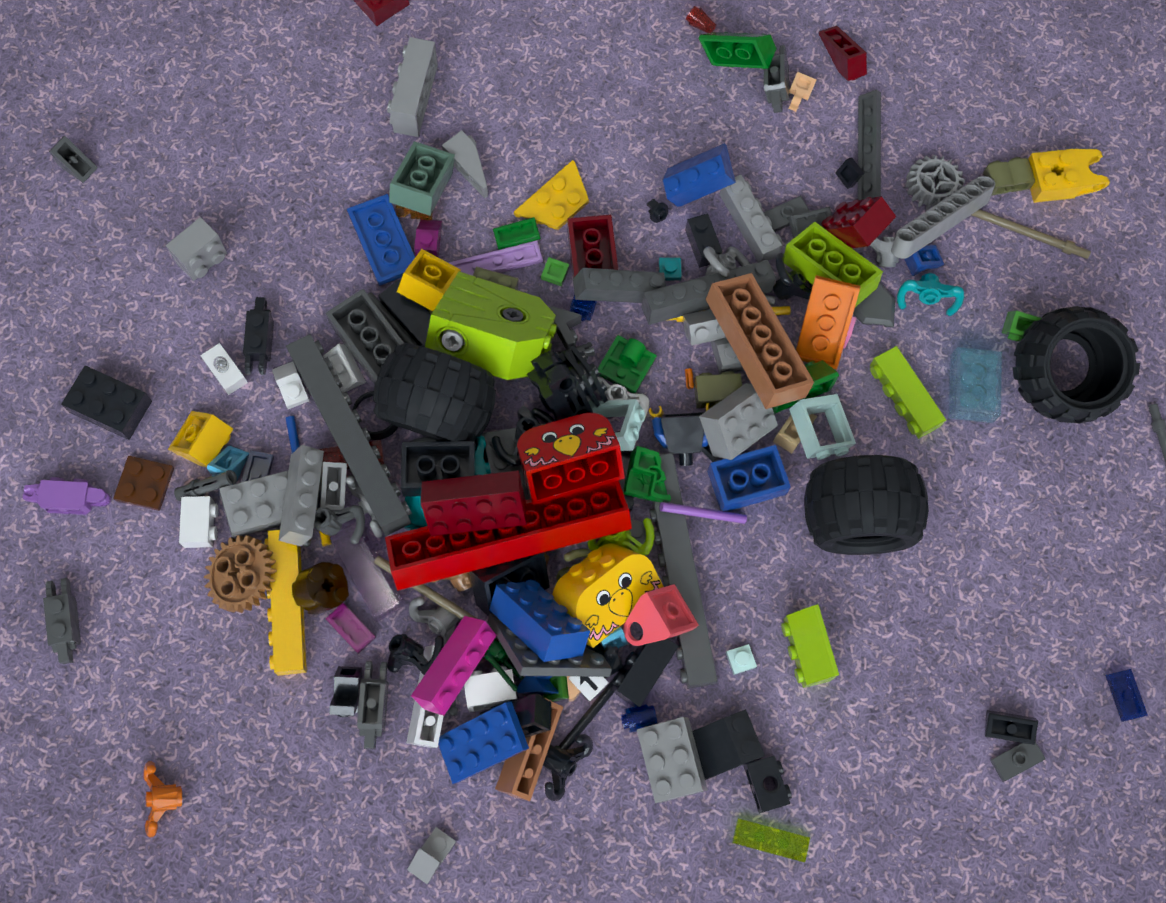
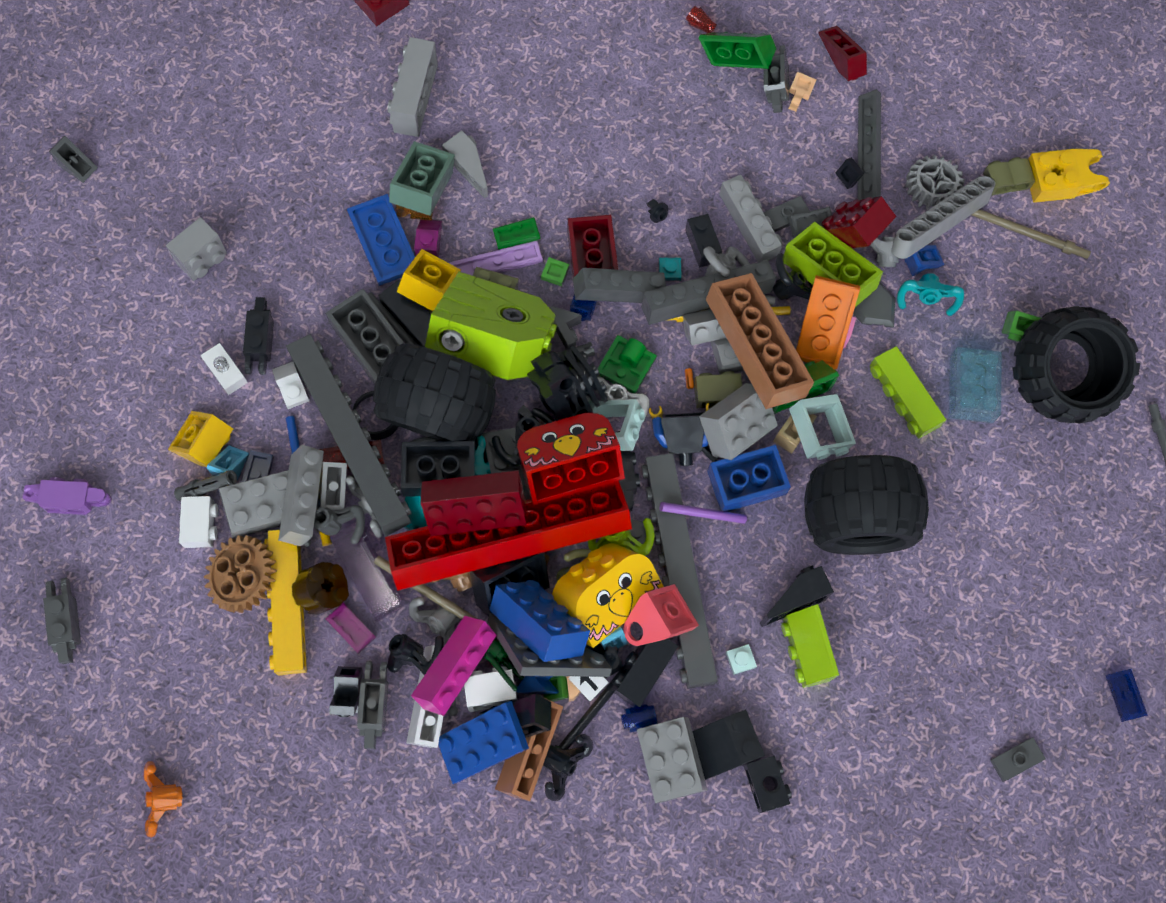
black brick [61,365,152,440] -> none
reddish brown plate [113,455,174,511] -> none
white slope [323,344,366,393] -> none
light grey slope [407,827,457,884] -> none
yellow wing [514,160,589,230] -> none
green slope [623,446,671,503] -> none
blue slope [663,143,736,207] -> none
clear neon green tile [732,818,810,863] -> none
black slope [985,710,1038,745] -> none
none -> black slope [760,565,834,627]

